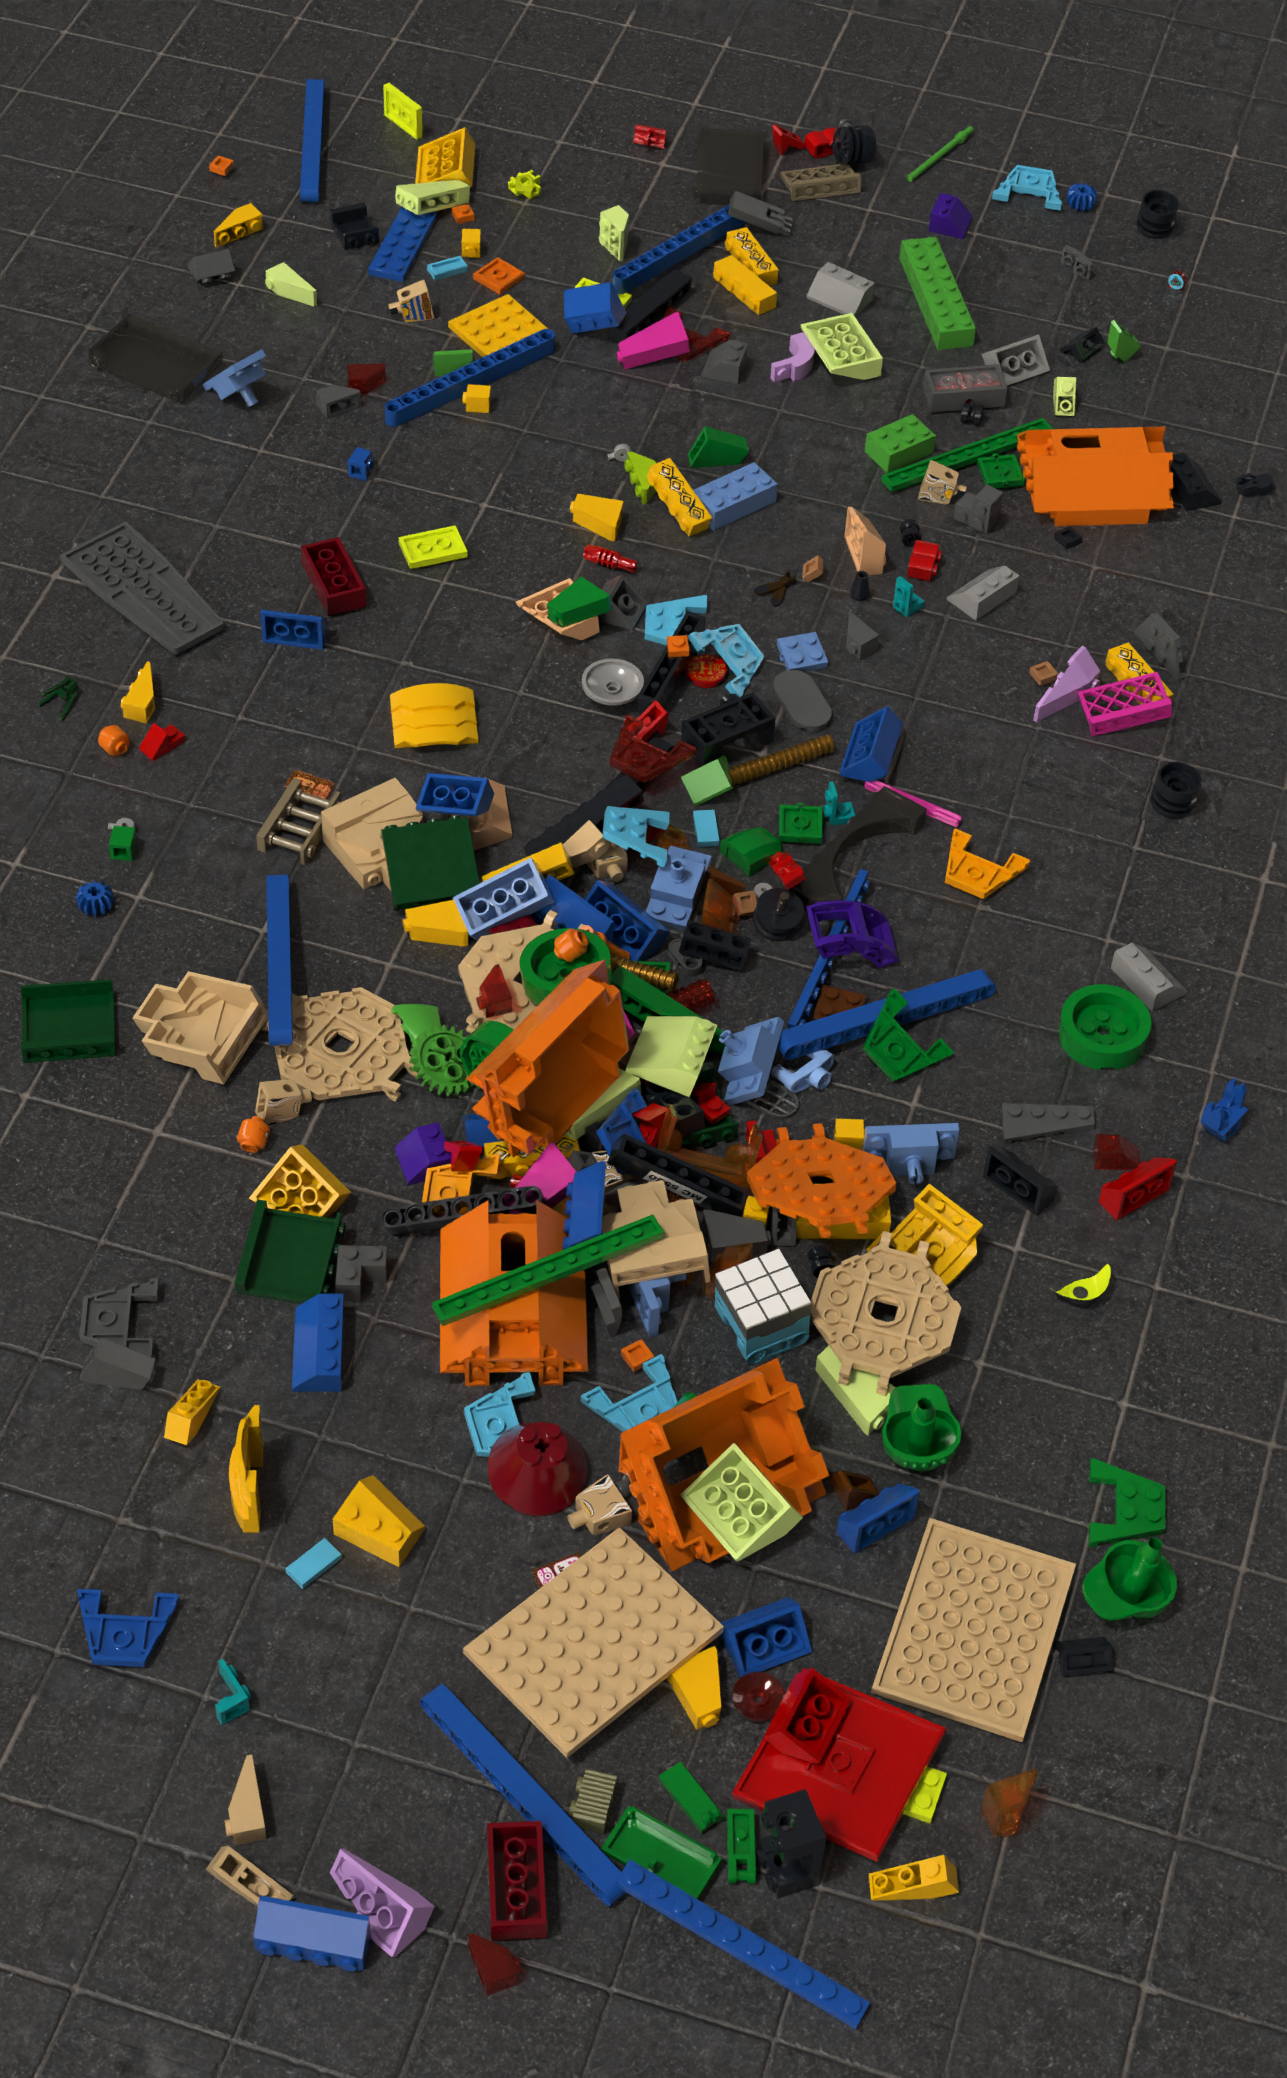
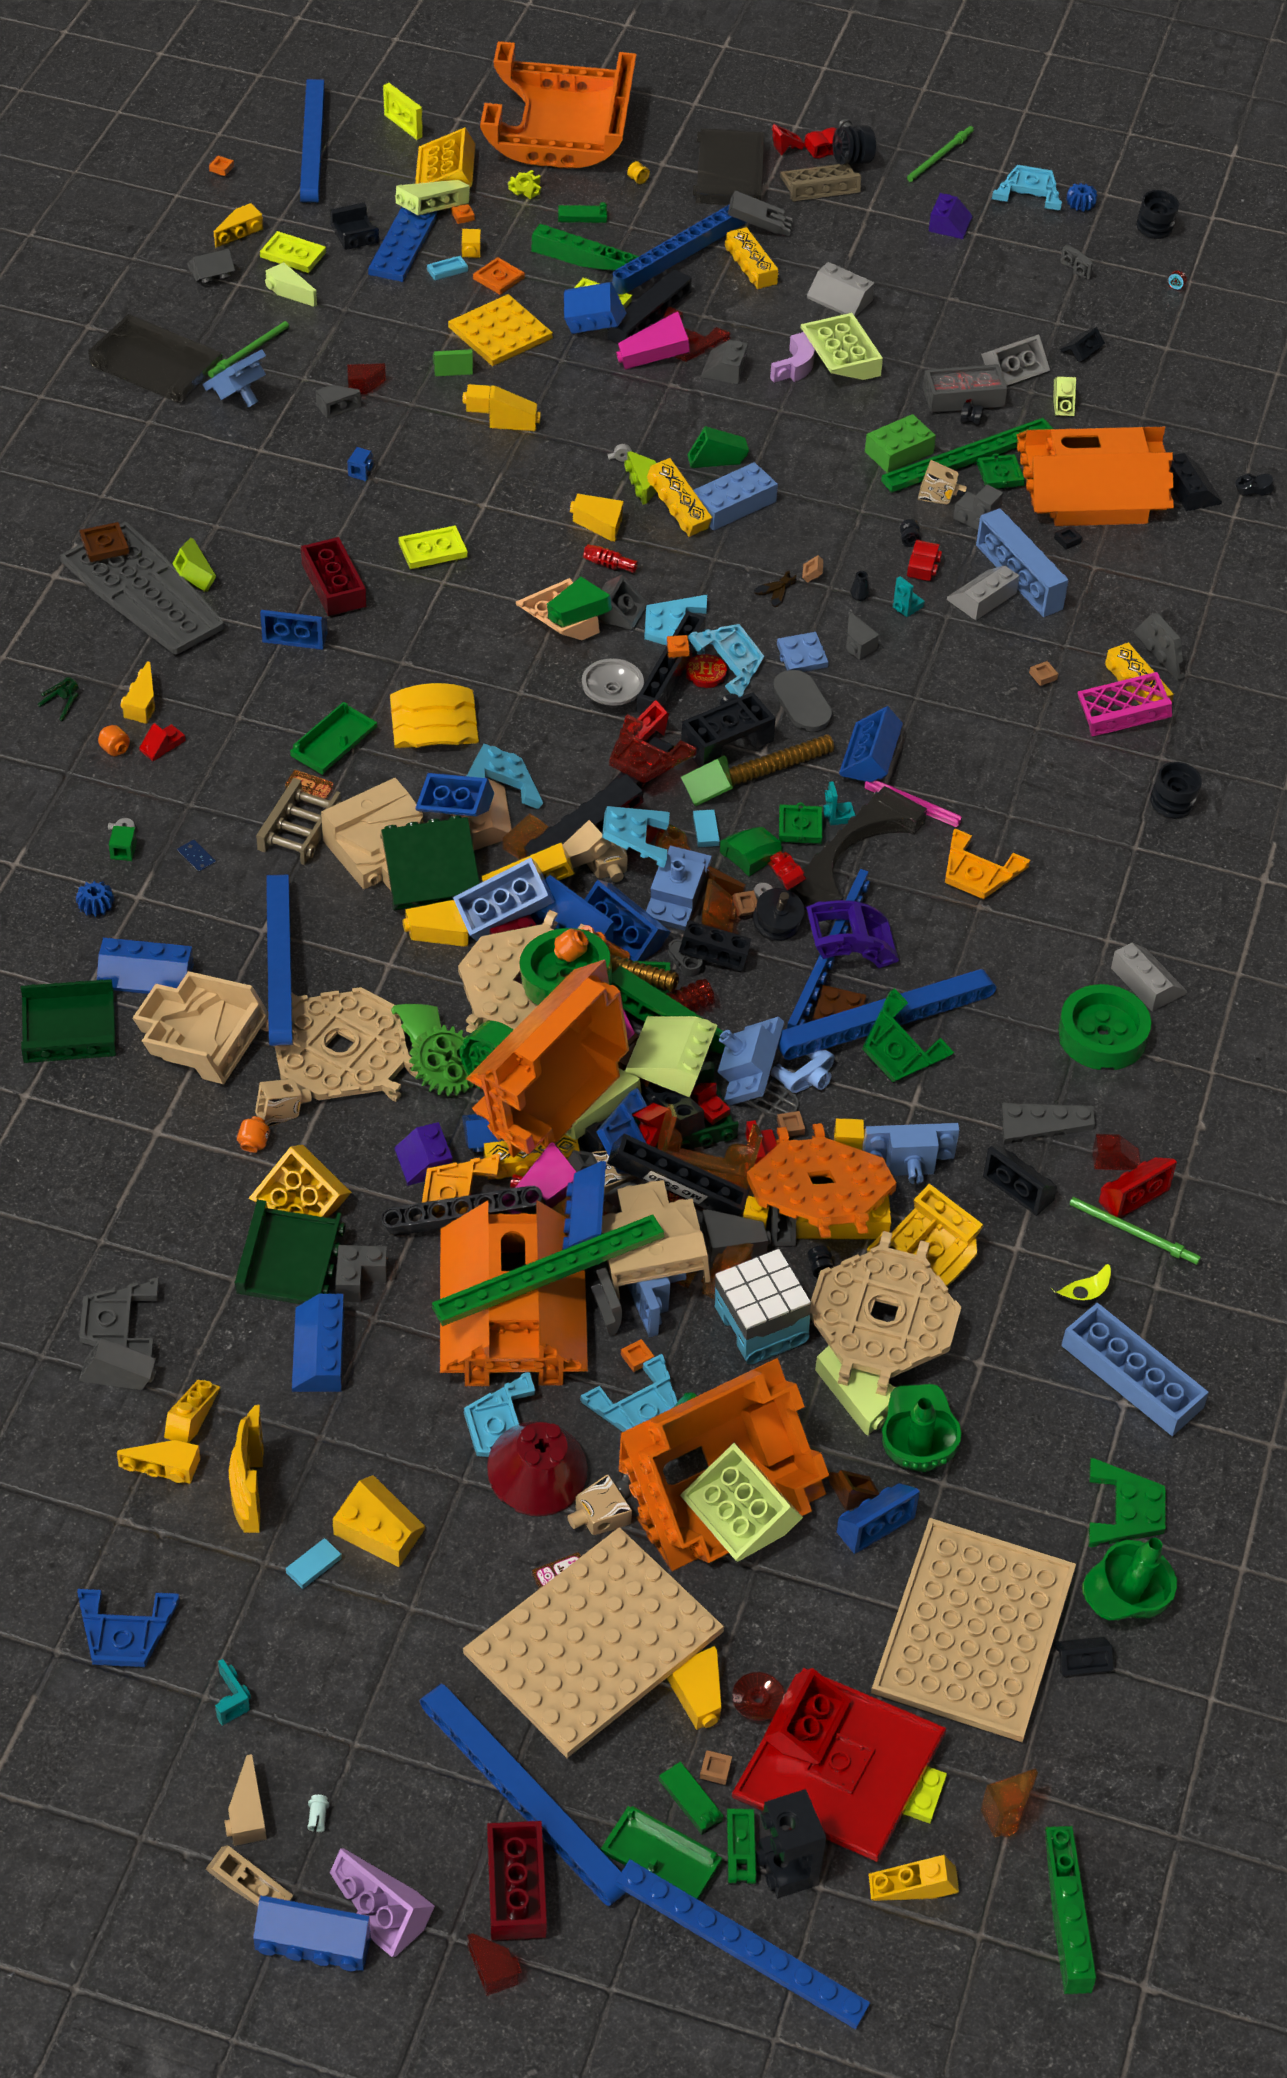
blue beam [385,329,555,427] -> none
torso [388,280,434,322] -> none
red slope [444,1141,482,1172] -> none
clear red slope [476,964,512,1018] -> none
olive brick [569,1768,617,1834] -> none
yellowish green slope [599,205,629,261] -> none
red hips [633,124,667,149] -> none
yellow brick [713,255,777,315] -> none
blue slope [720,1597,812,1679] -> none
light nougat wedge [844,507,886,576] -> none
bright green brick [899,237,976,350] -> none
lavender wedge [1033,646,1100,722] -> none
bright green slope [1107,320,1142,362] -> none
blue piece [1201,1078,1248,1143] -> none
none -> reddish brown plate [79,522,129,562]
none -> blue slope [97,938,194,994]
none -> yellow slope [117,1440,200,1484]
none -> lime slope [172,538,216,592]
none -> dark blue sticker [177,840,216,871]
none -> bright green bar [208,321,289,378]
none -> neon yellow plate [260,231,326,273]
none -> green container [290,702,377,775]
none -> light aqua pin [307,1795,330,1832]
none -> medium azure wing [467,744,543,809]
none -> orange slope [480,41,636,168]
none -> yellow slope [490,386,541,431]
none -> clear orange slope [503,813,548,859]
none -> green slope [531,224,639,270]
none -> green hinge [558,202,607,223]
none -> yellow wheel [627,161,650,184]
none -> medium nougat plate [700,1750,732,1785]
none -> medium nougat plate [777,1111,805,1137]
none -> medium blue brick [976,508,1068,617]
none -> green slope [1045,1826,1096,1994]
none -> medium blue brick [1062,1303,1209,1436]
none -> bright green bar [1069,1197,1201,1265]

